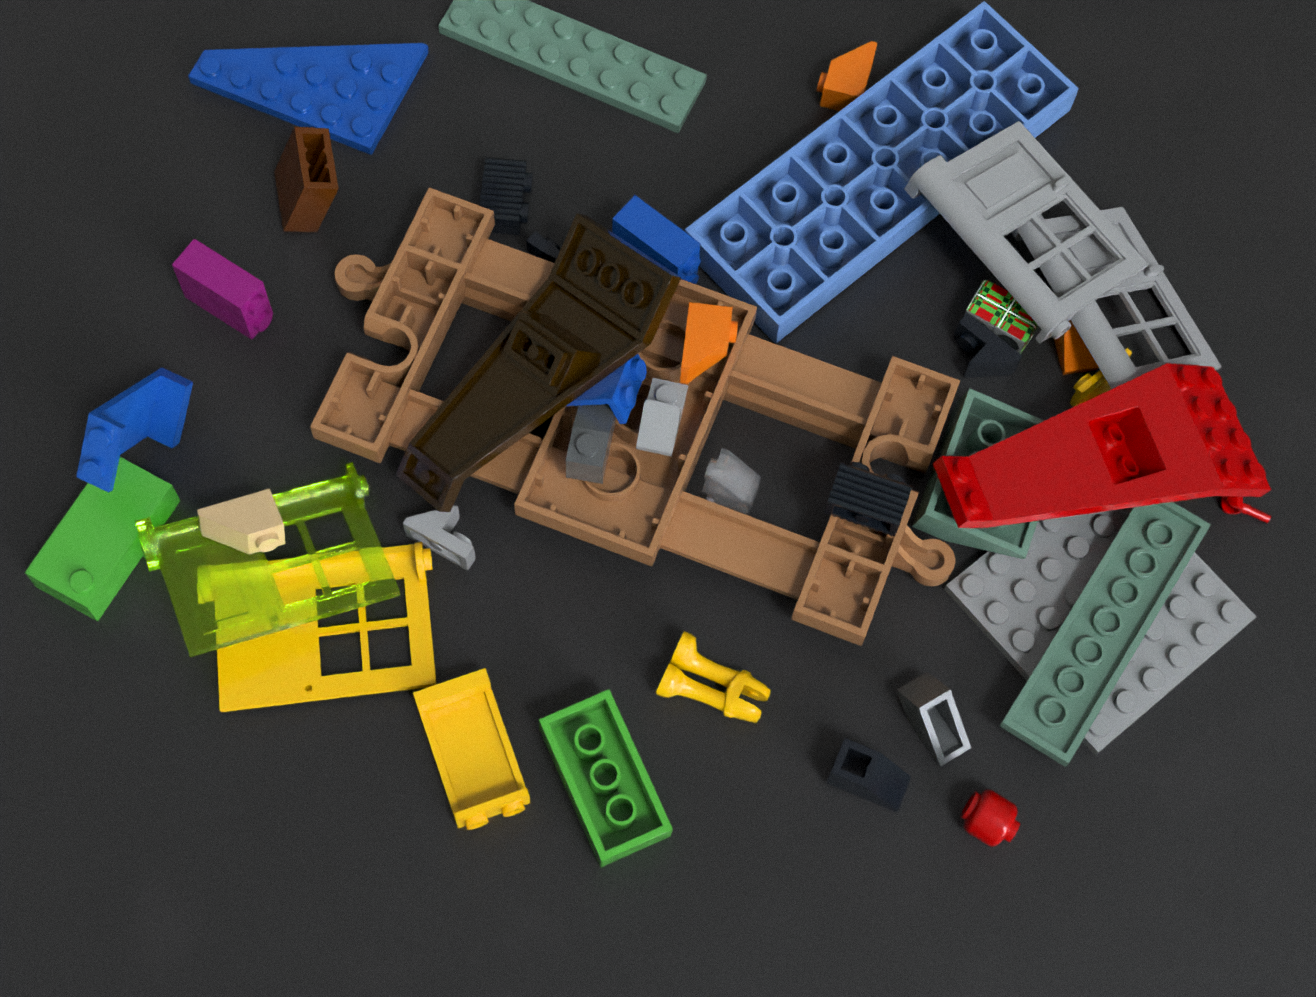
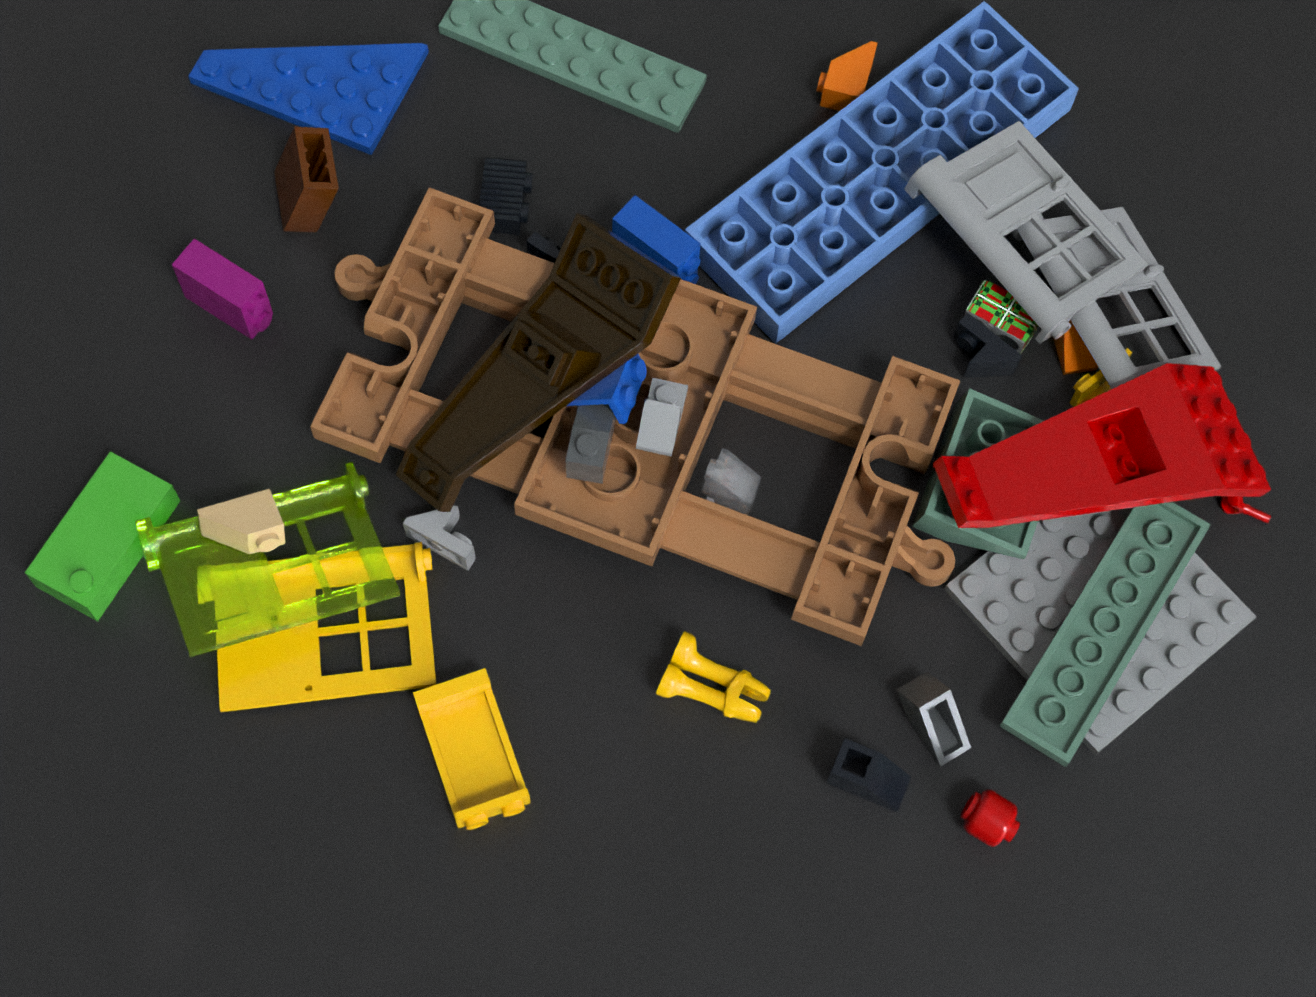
blue panel [76,368,193,493] -> none
bright green brick [539,689,673,868] -> none
orange slope [680,302,738,384] -> none
black brick [824,462,912,536] -> none

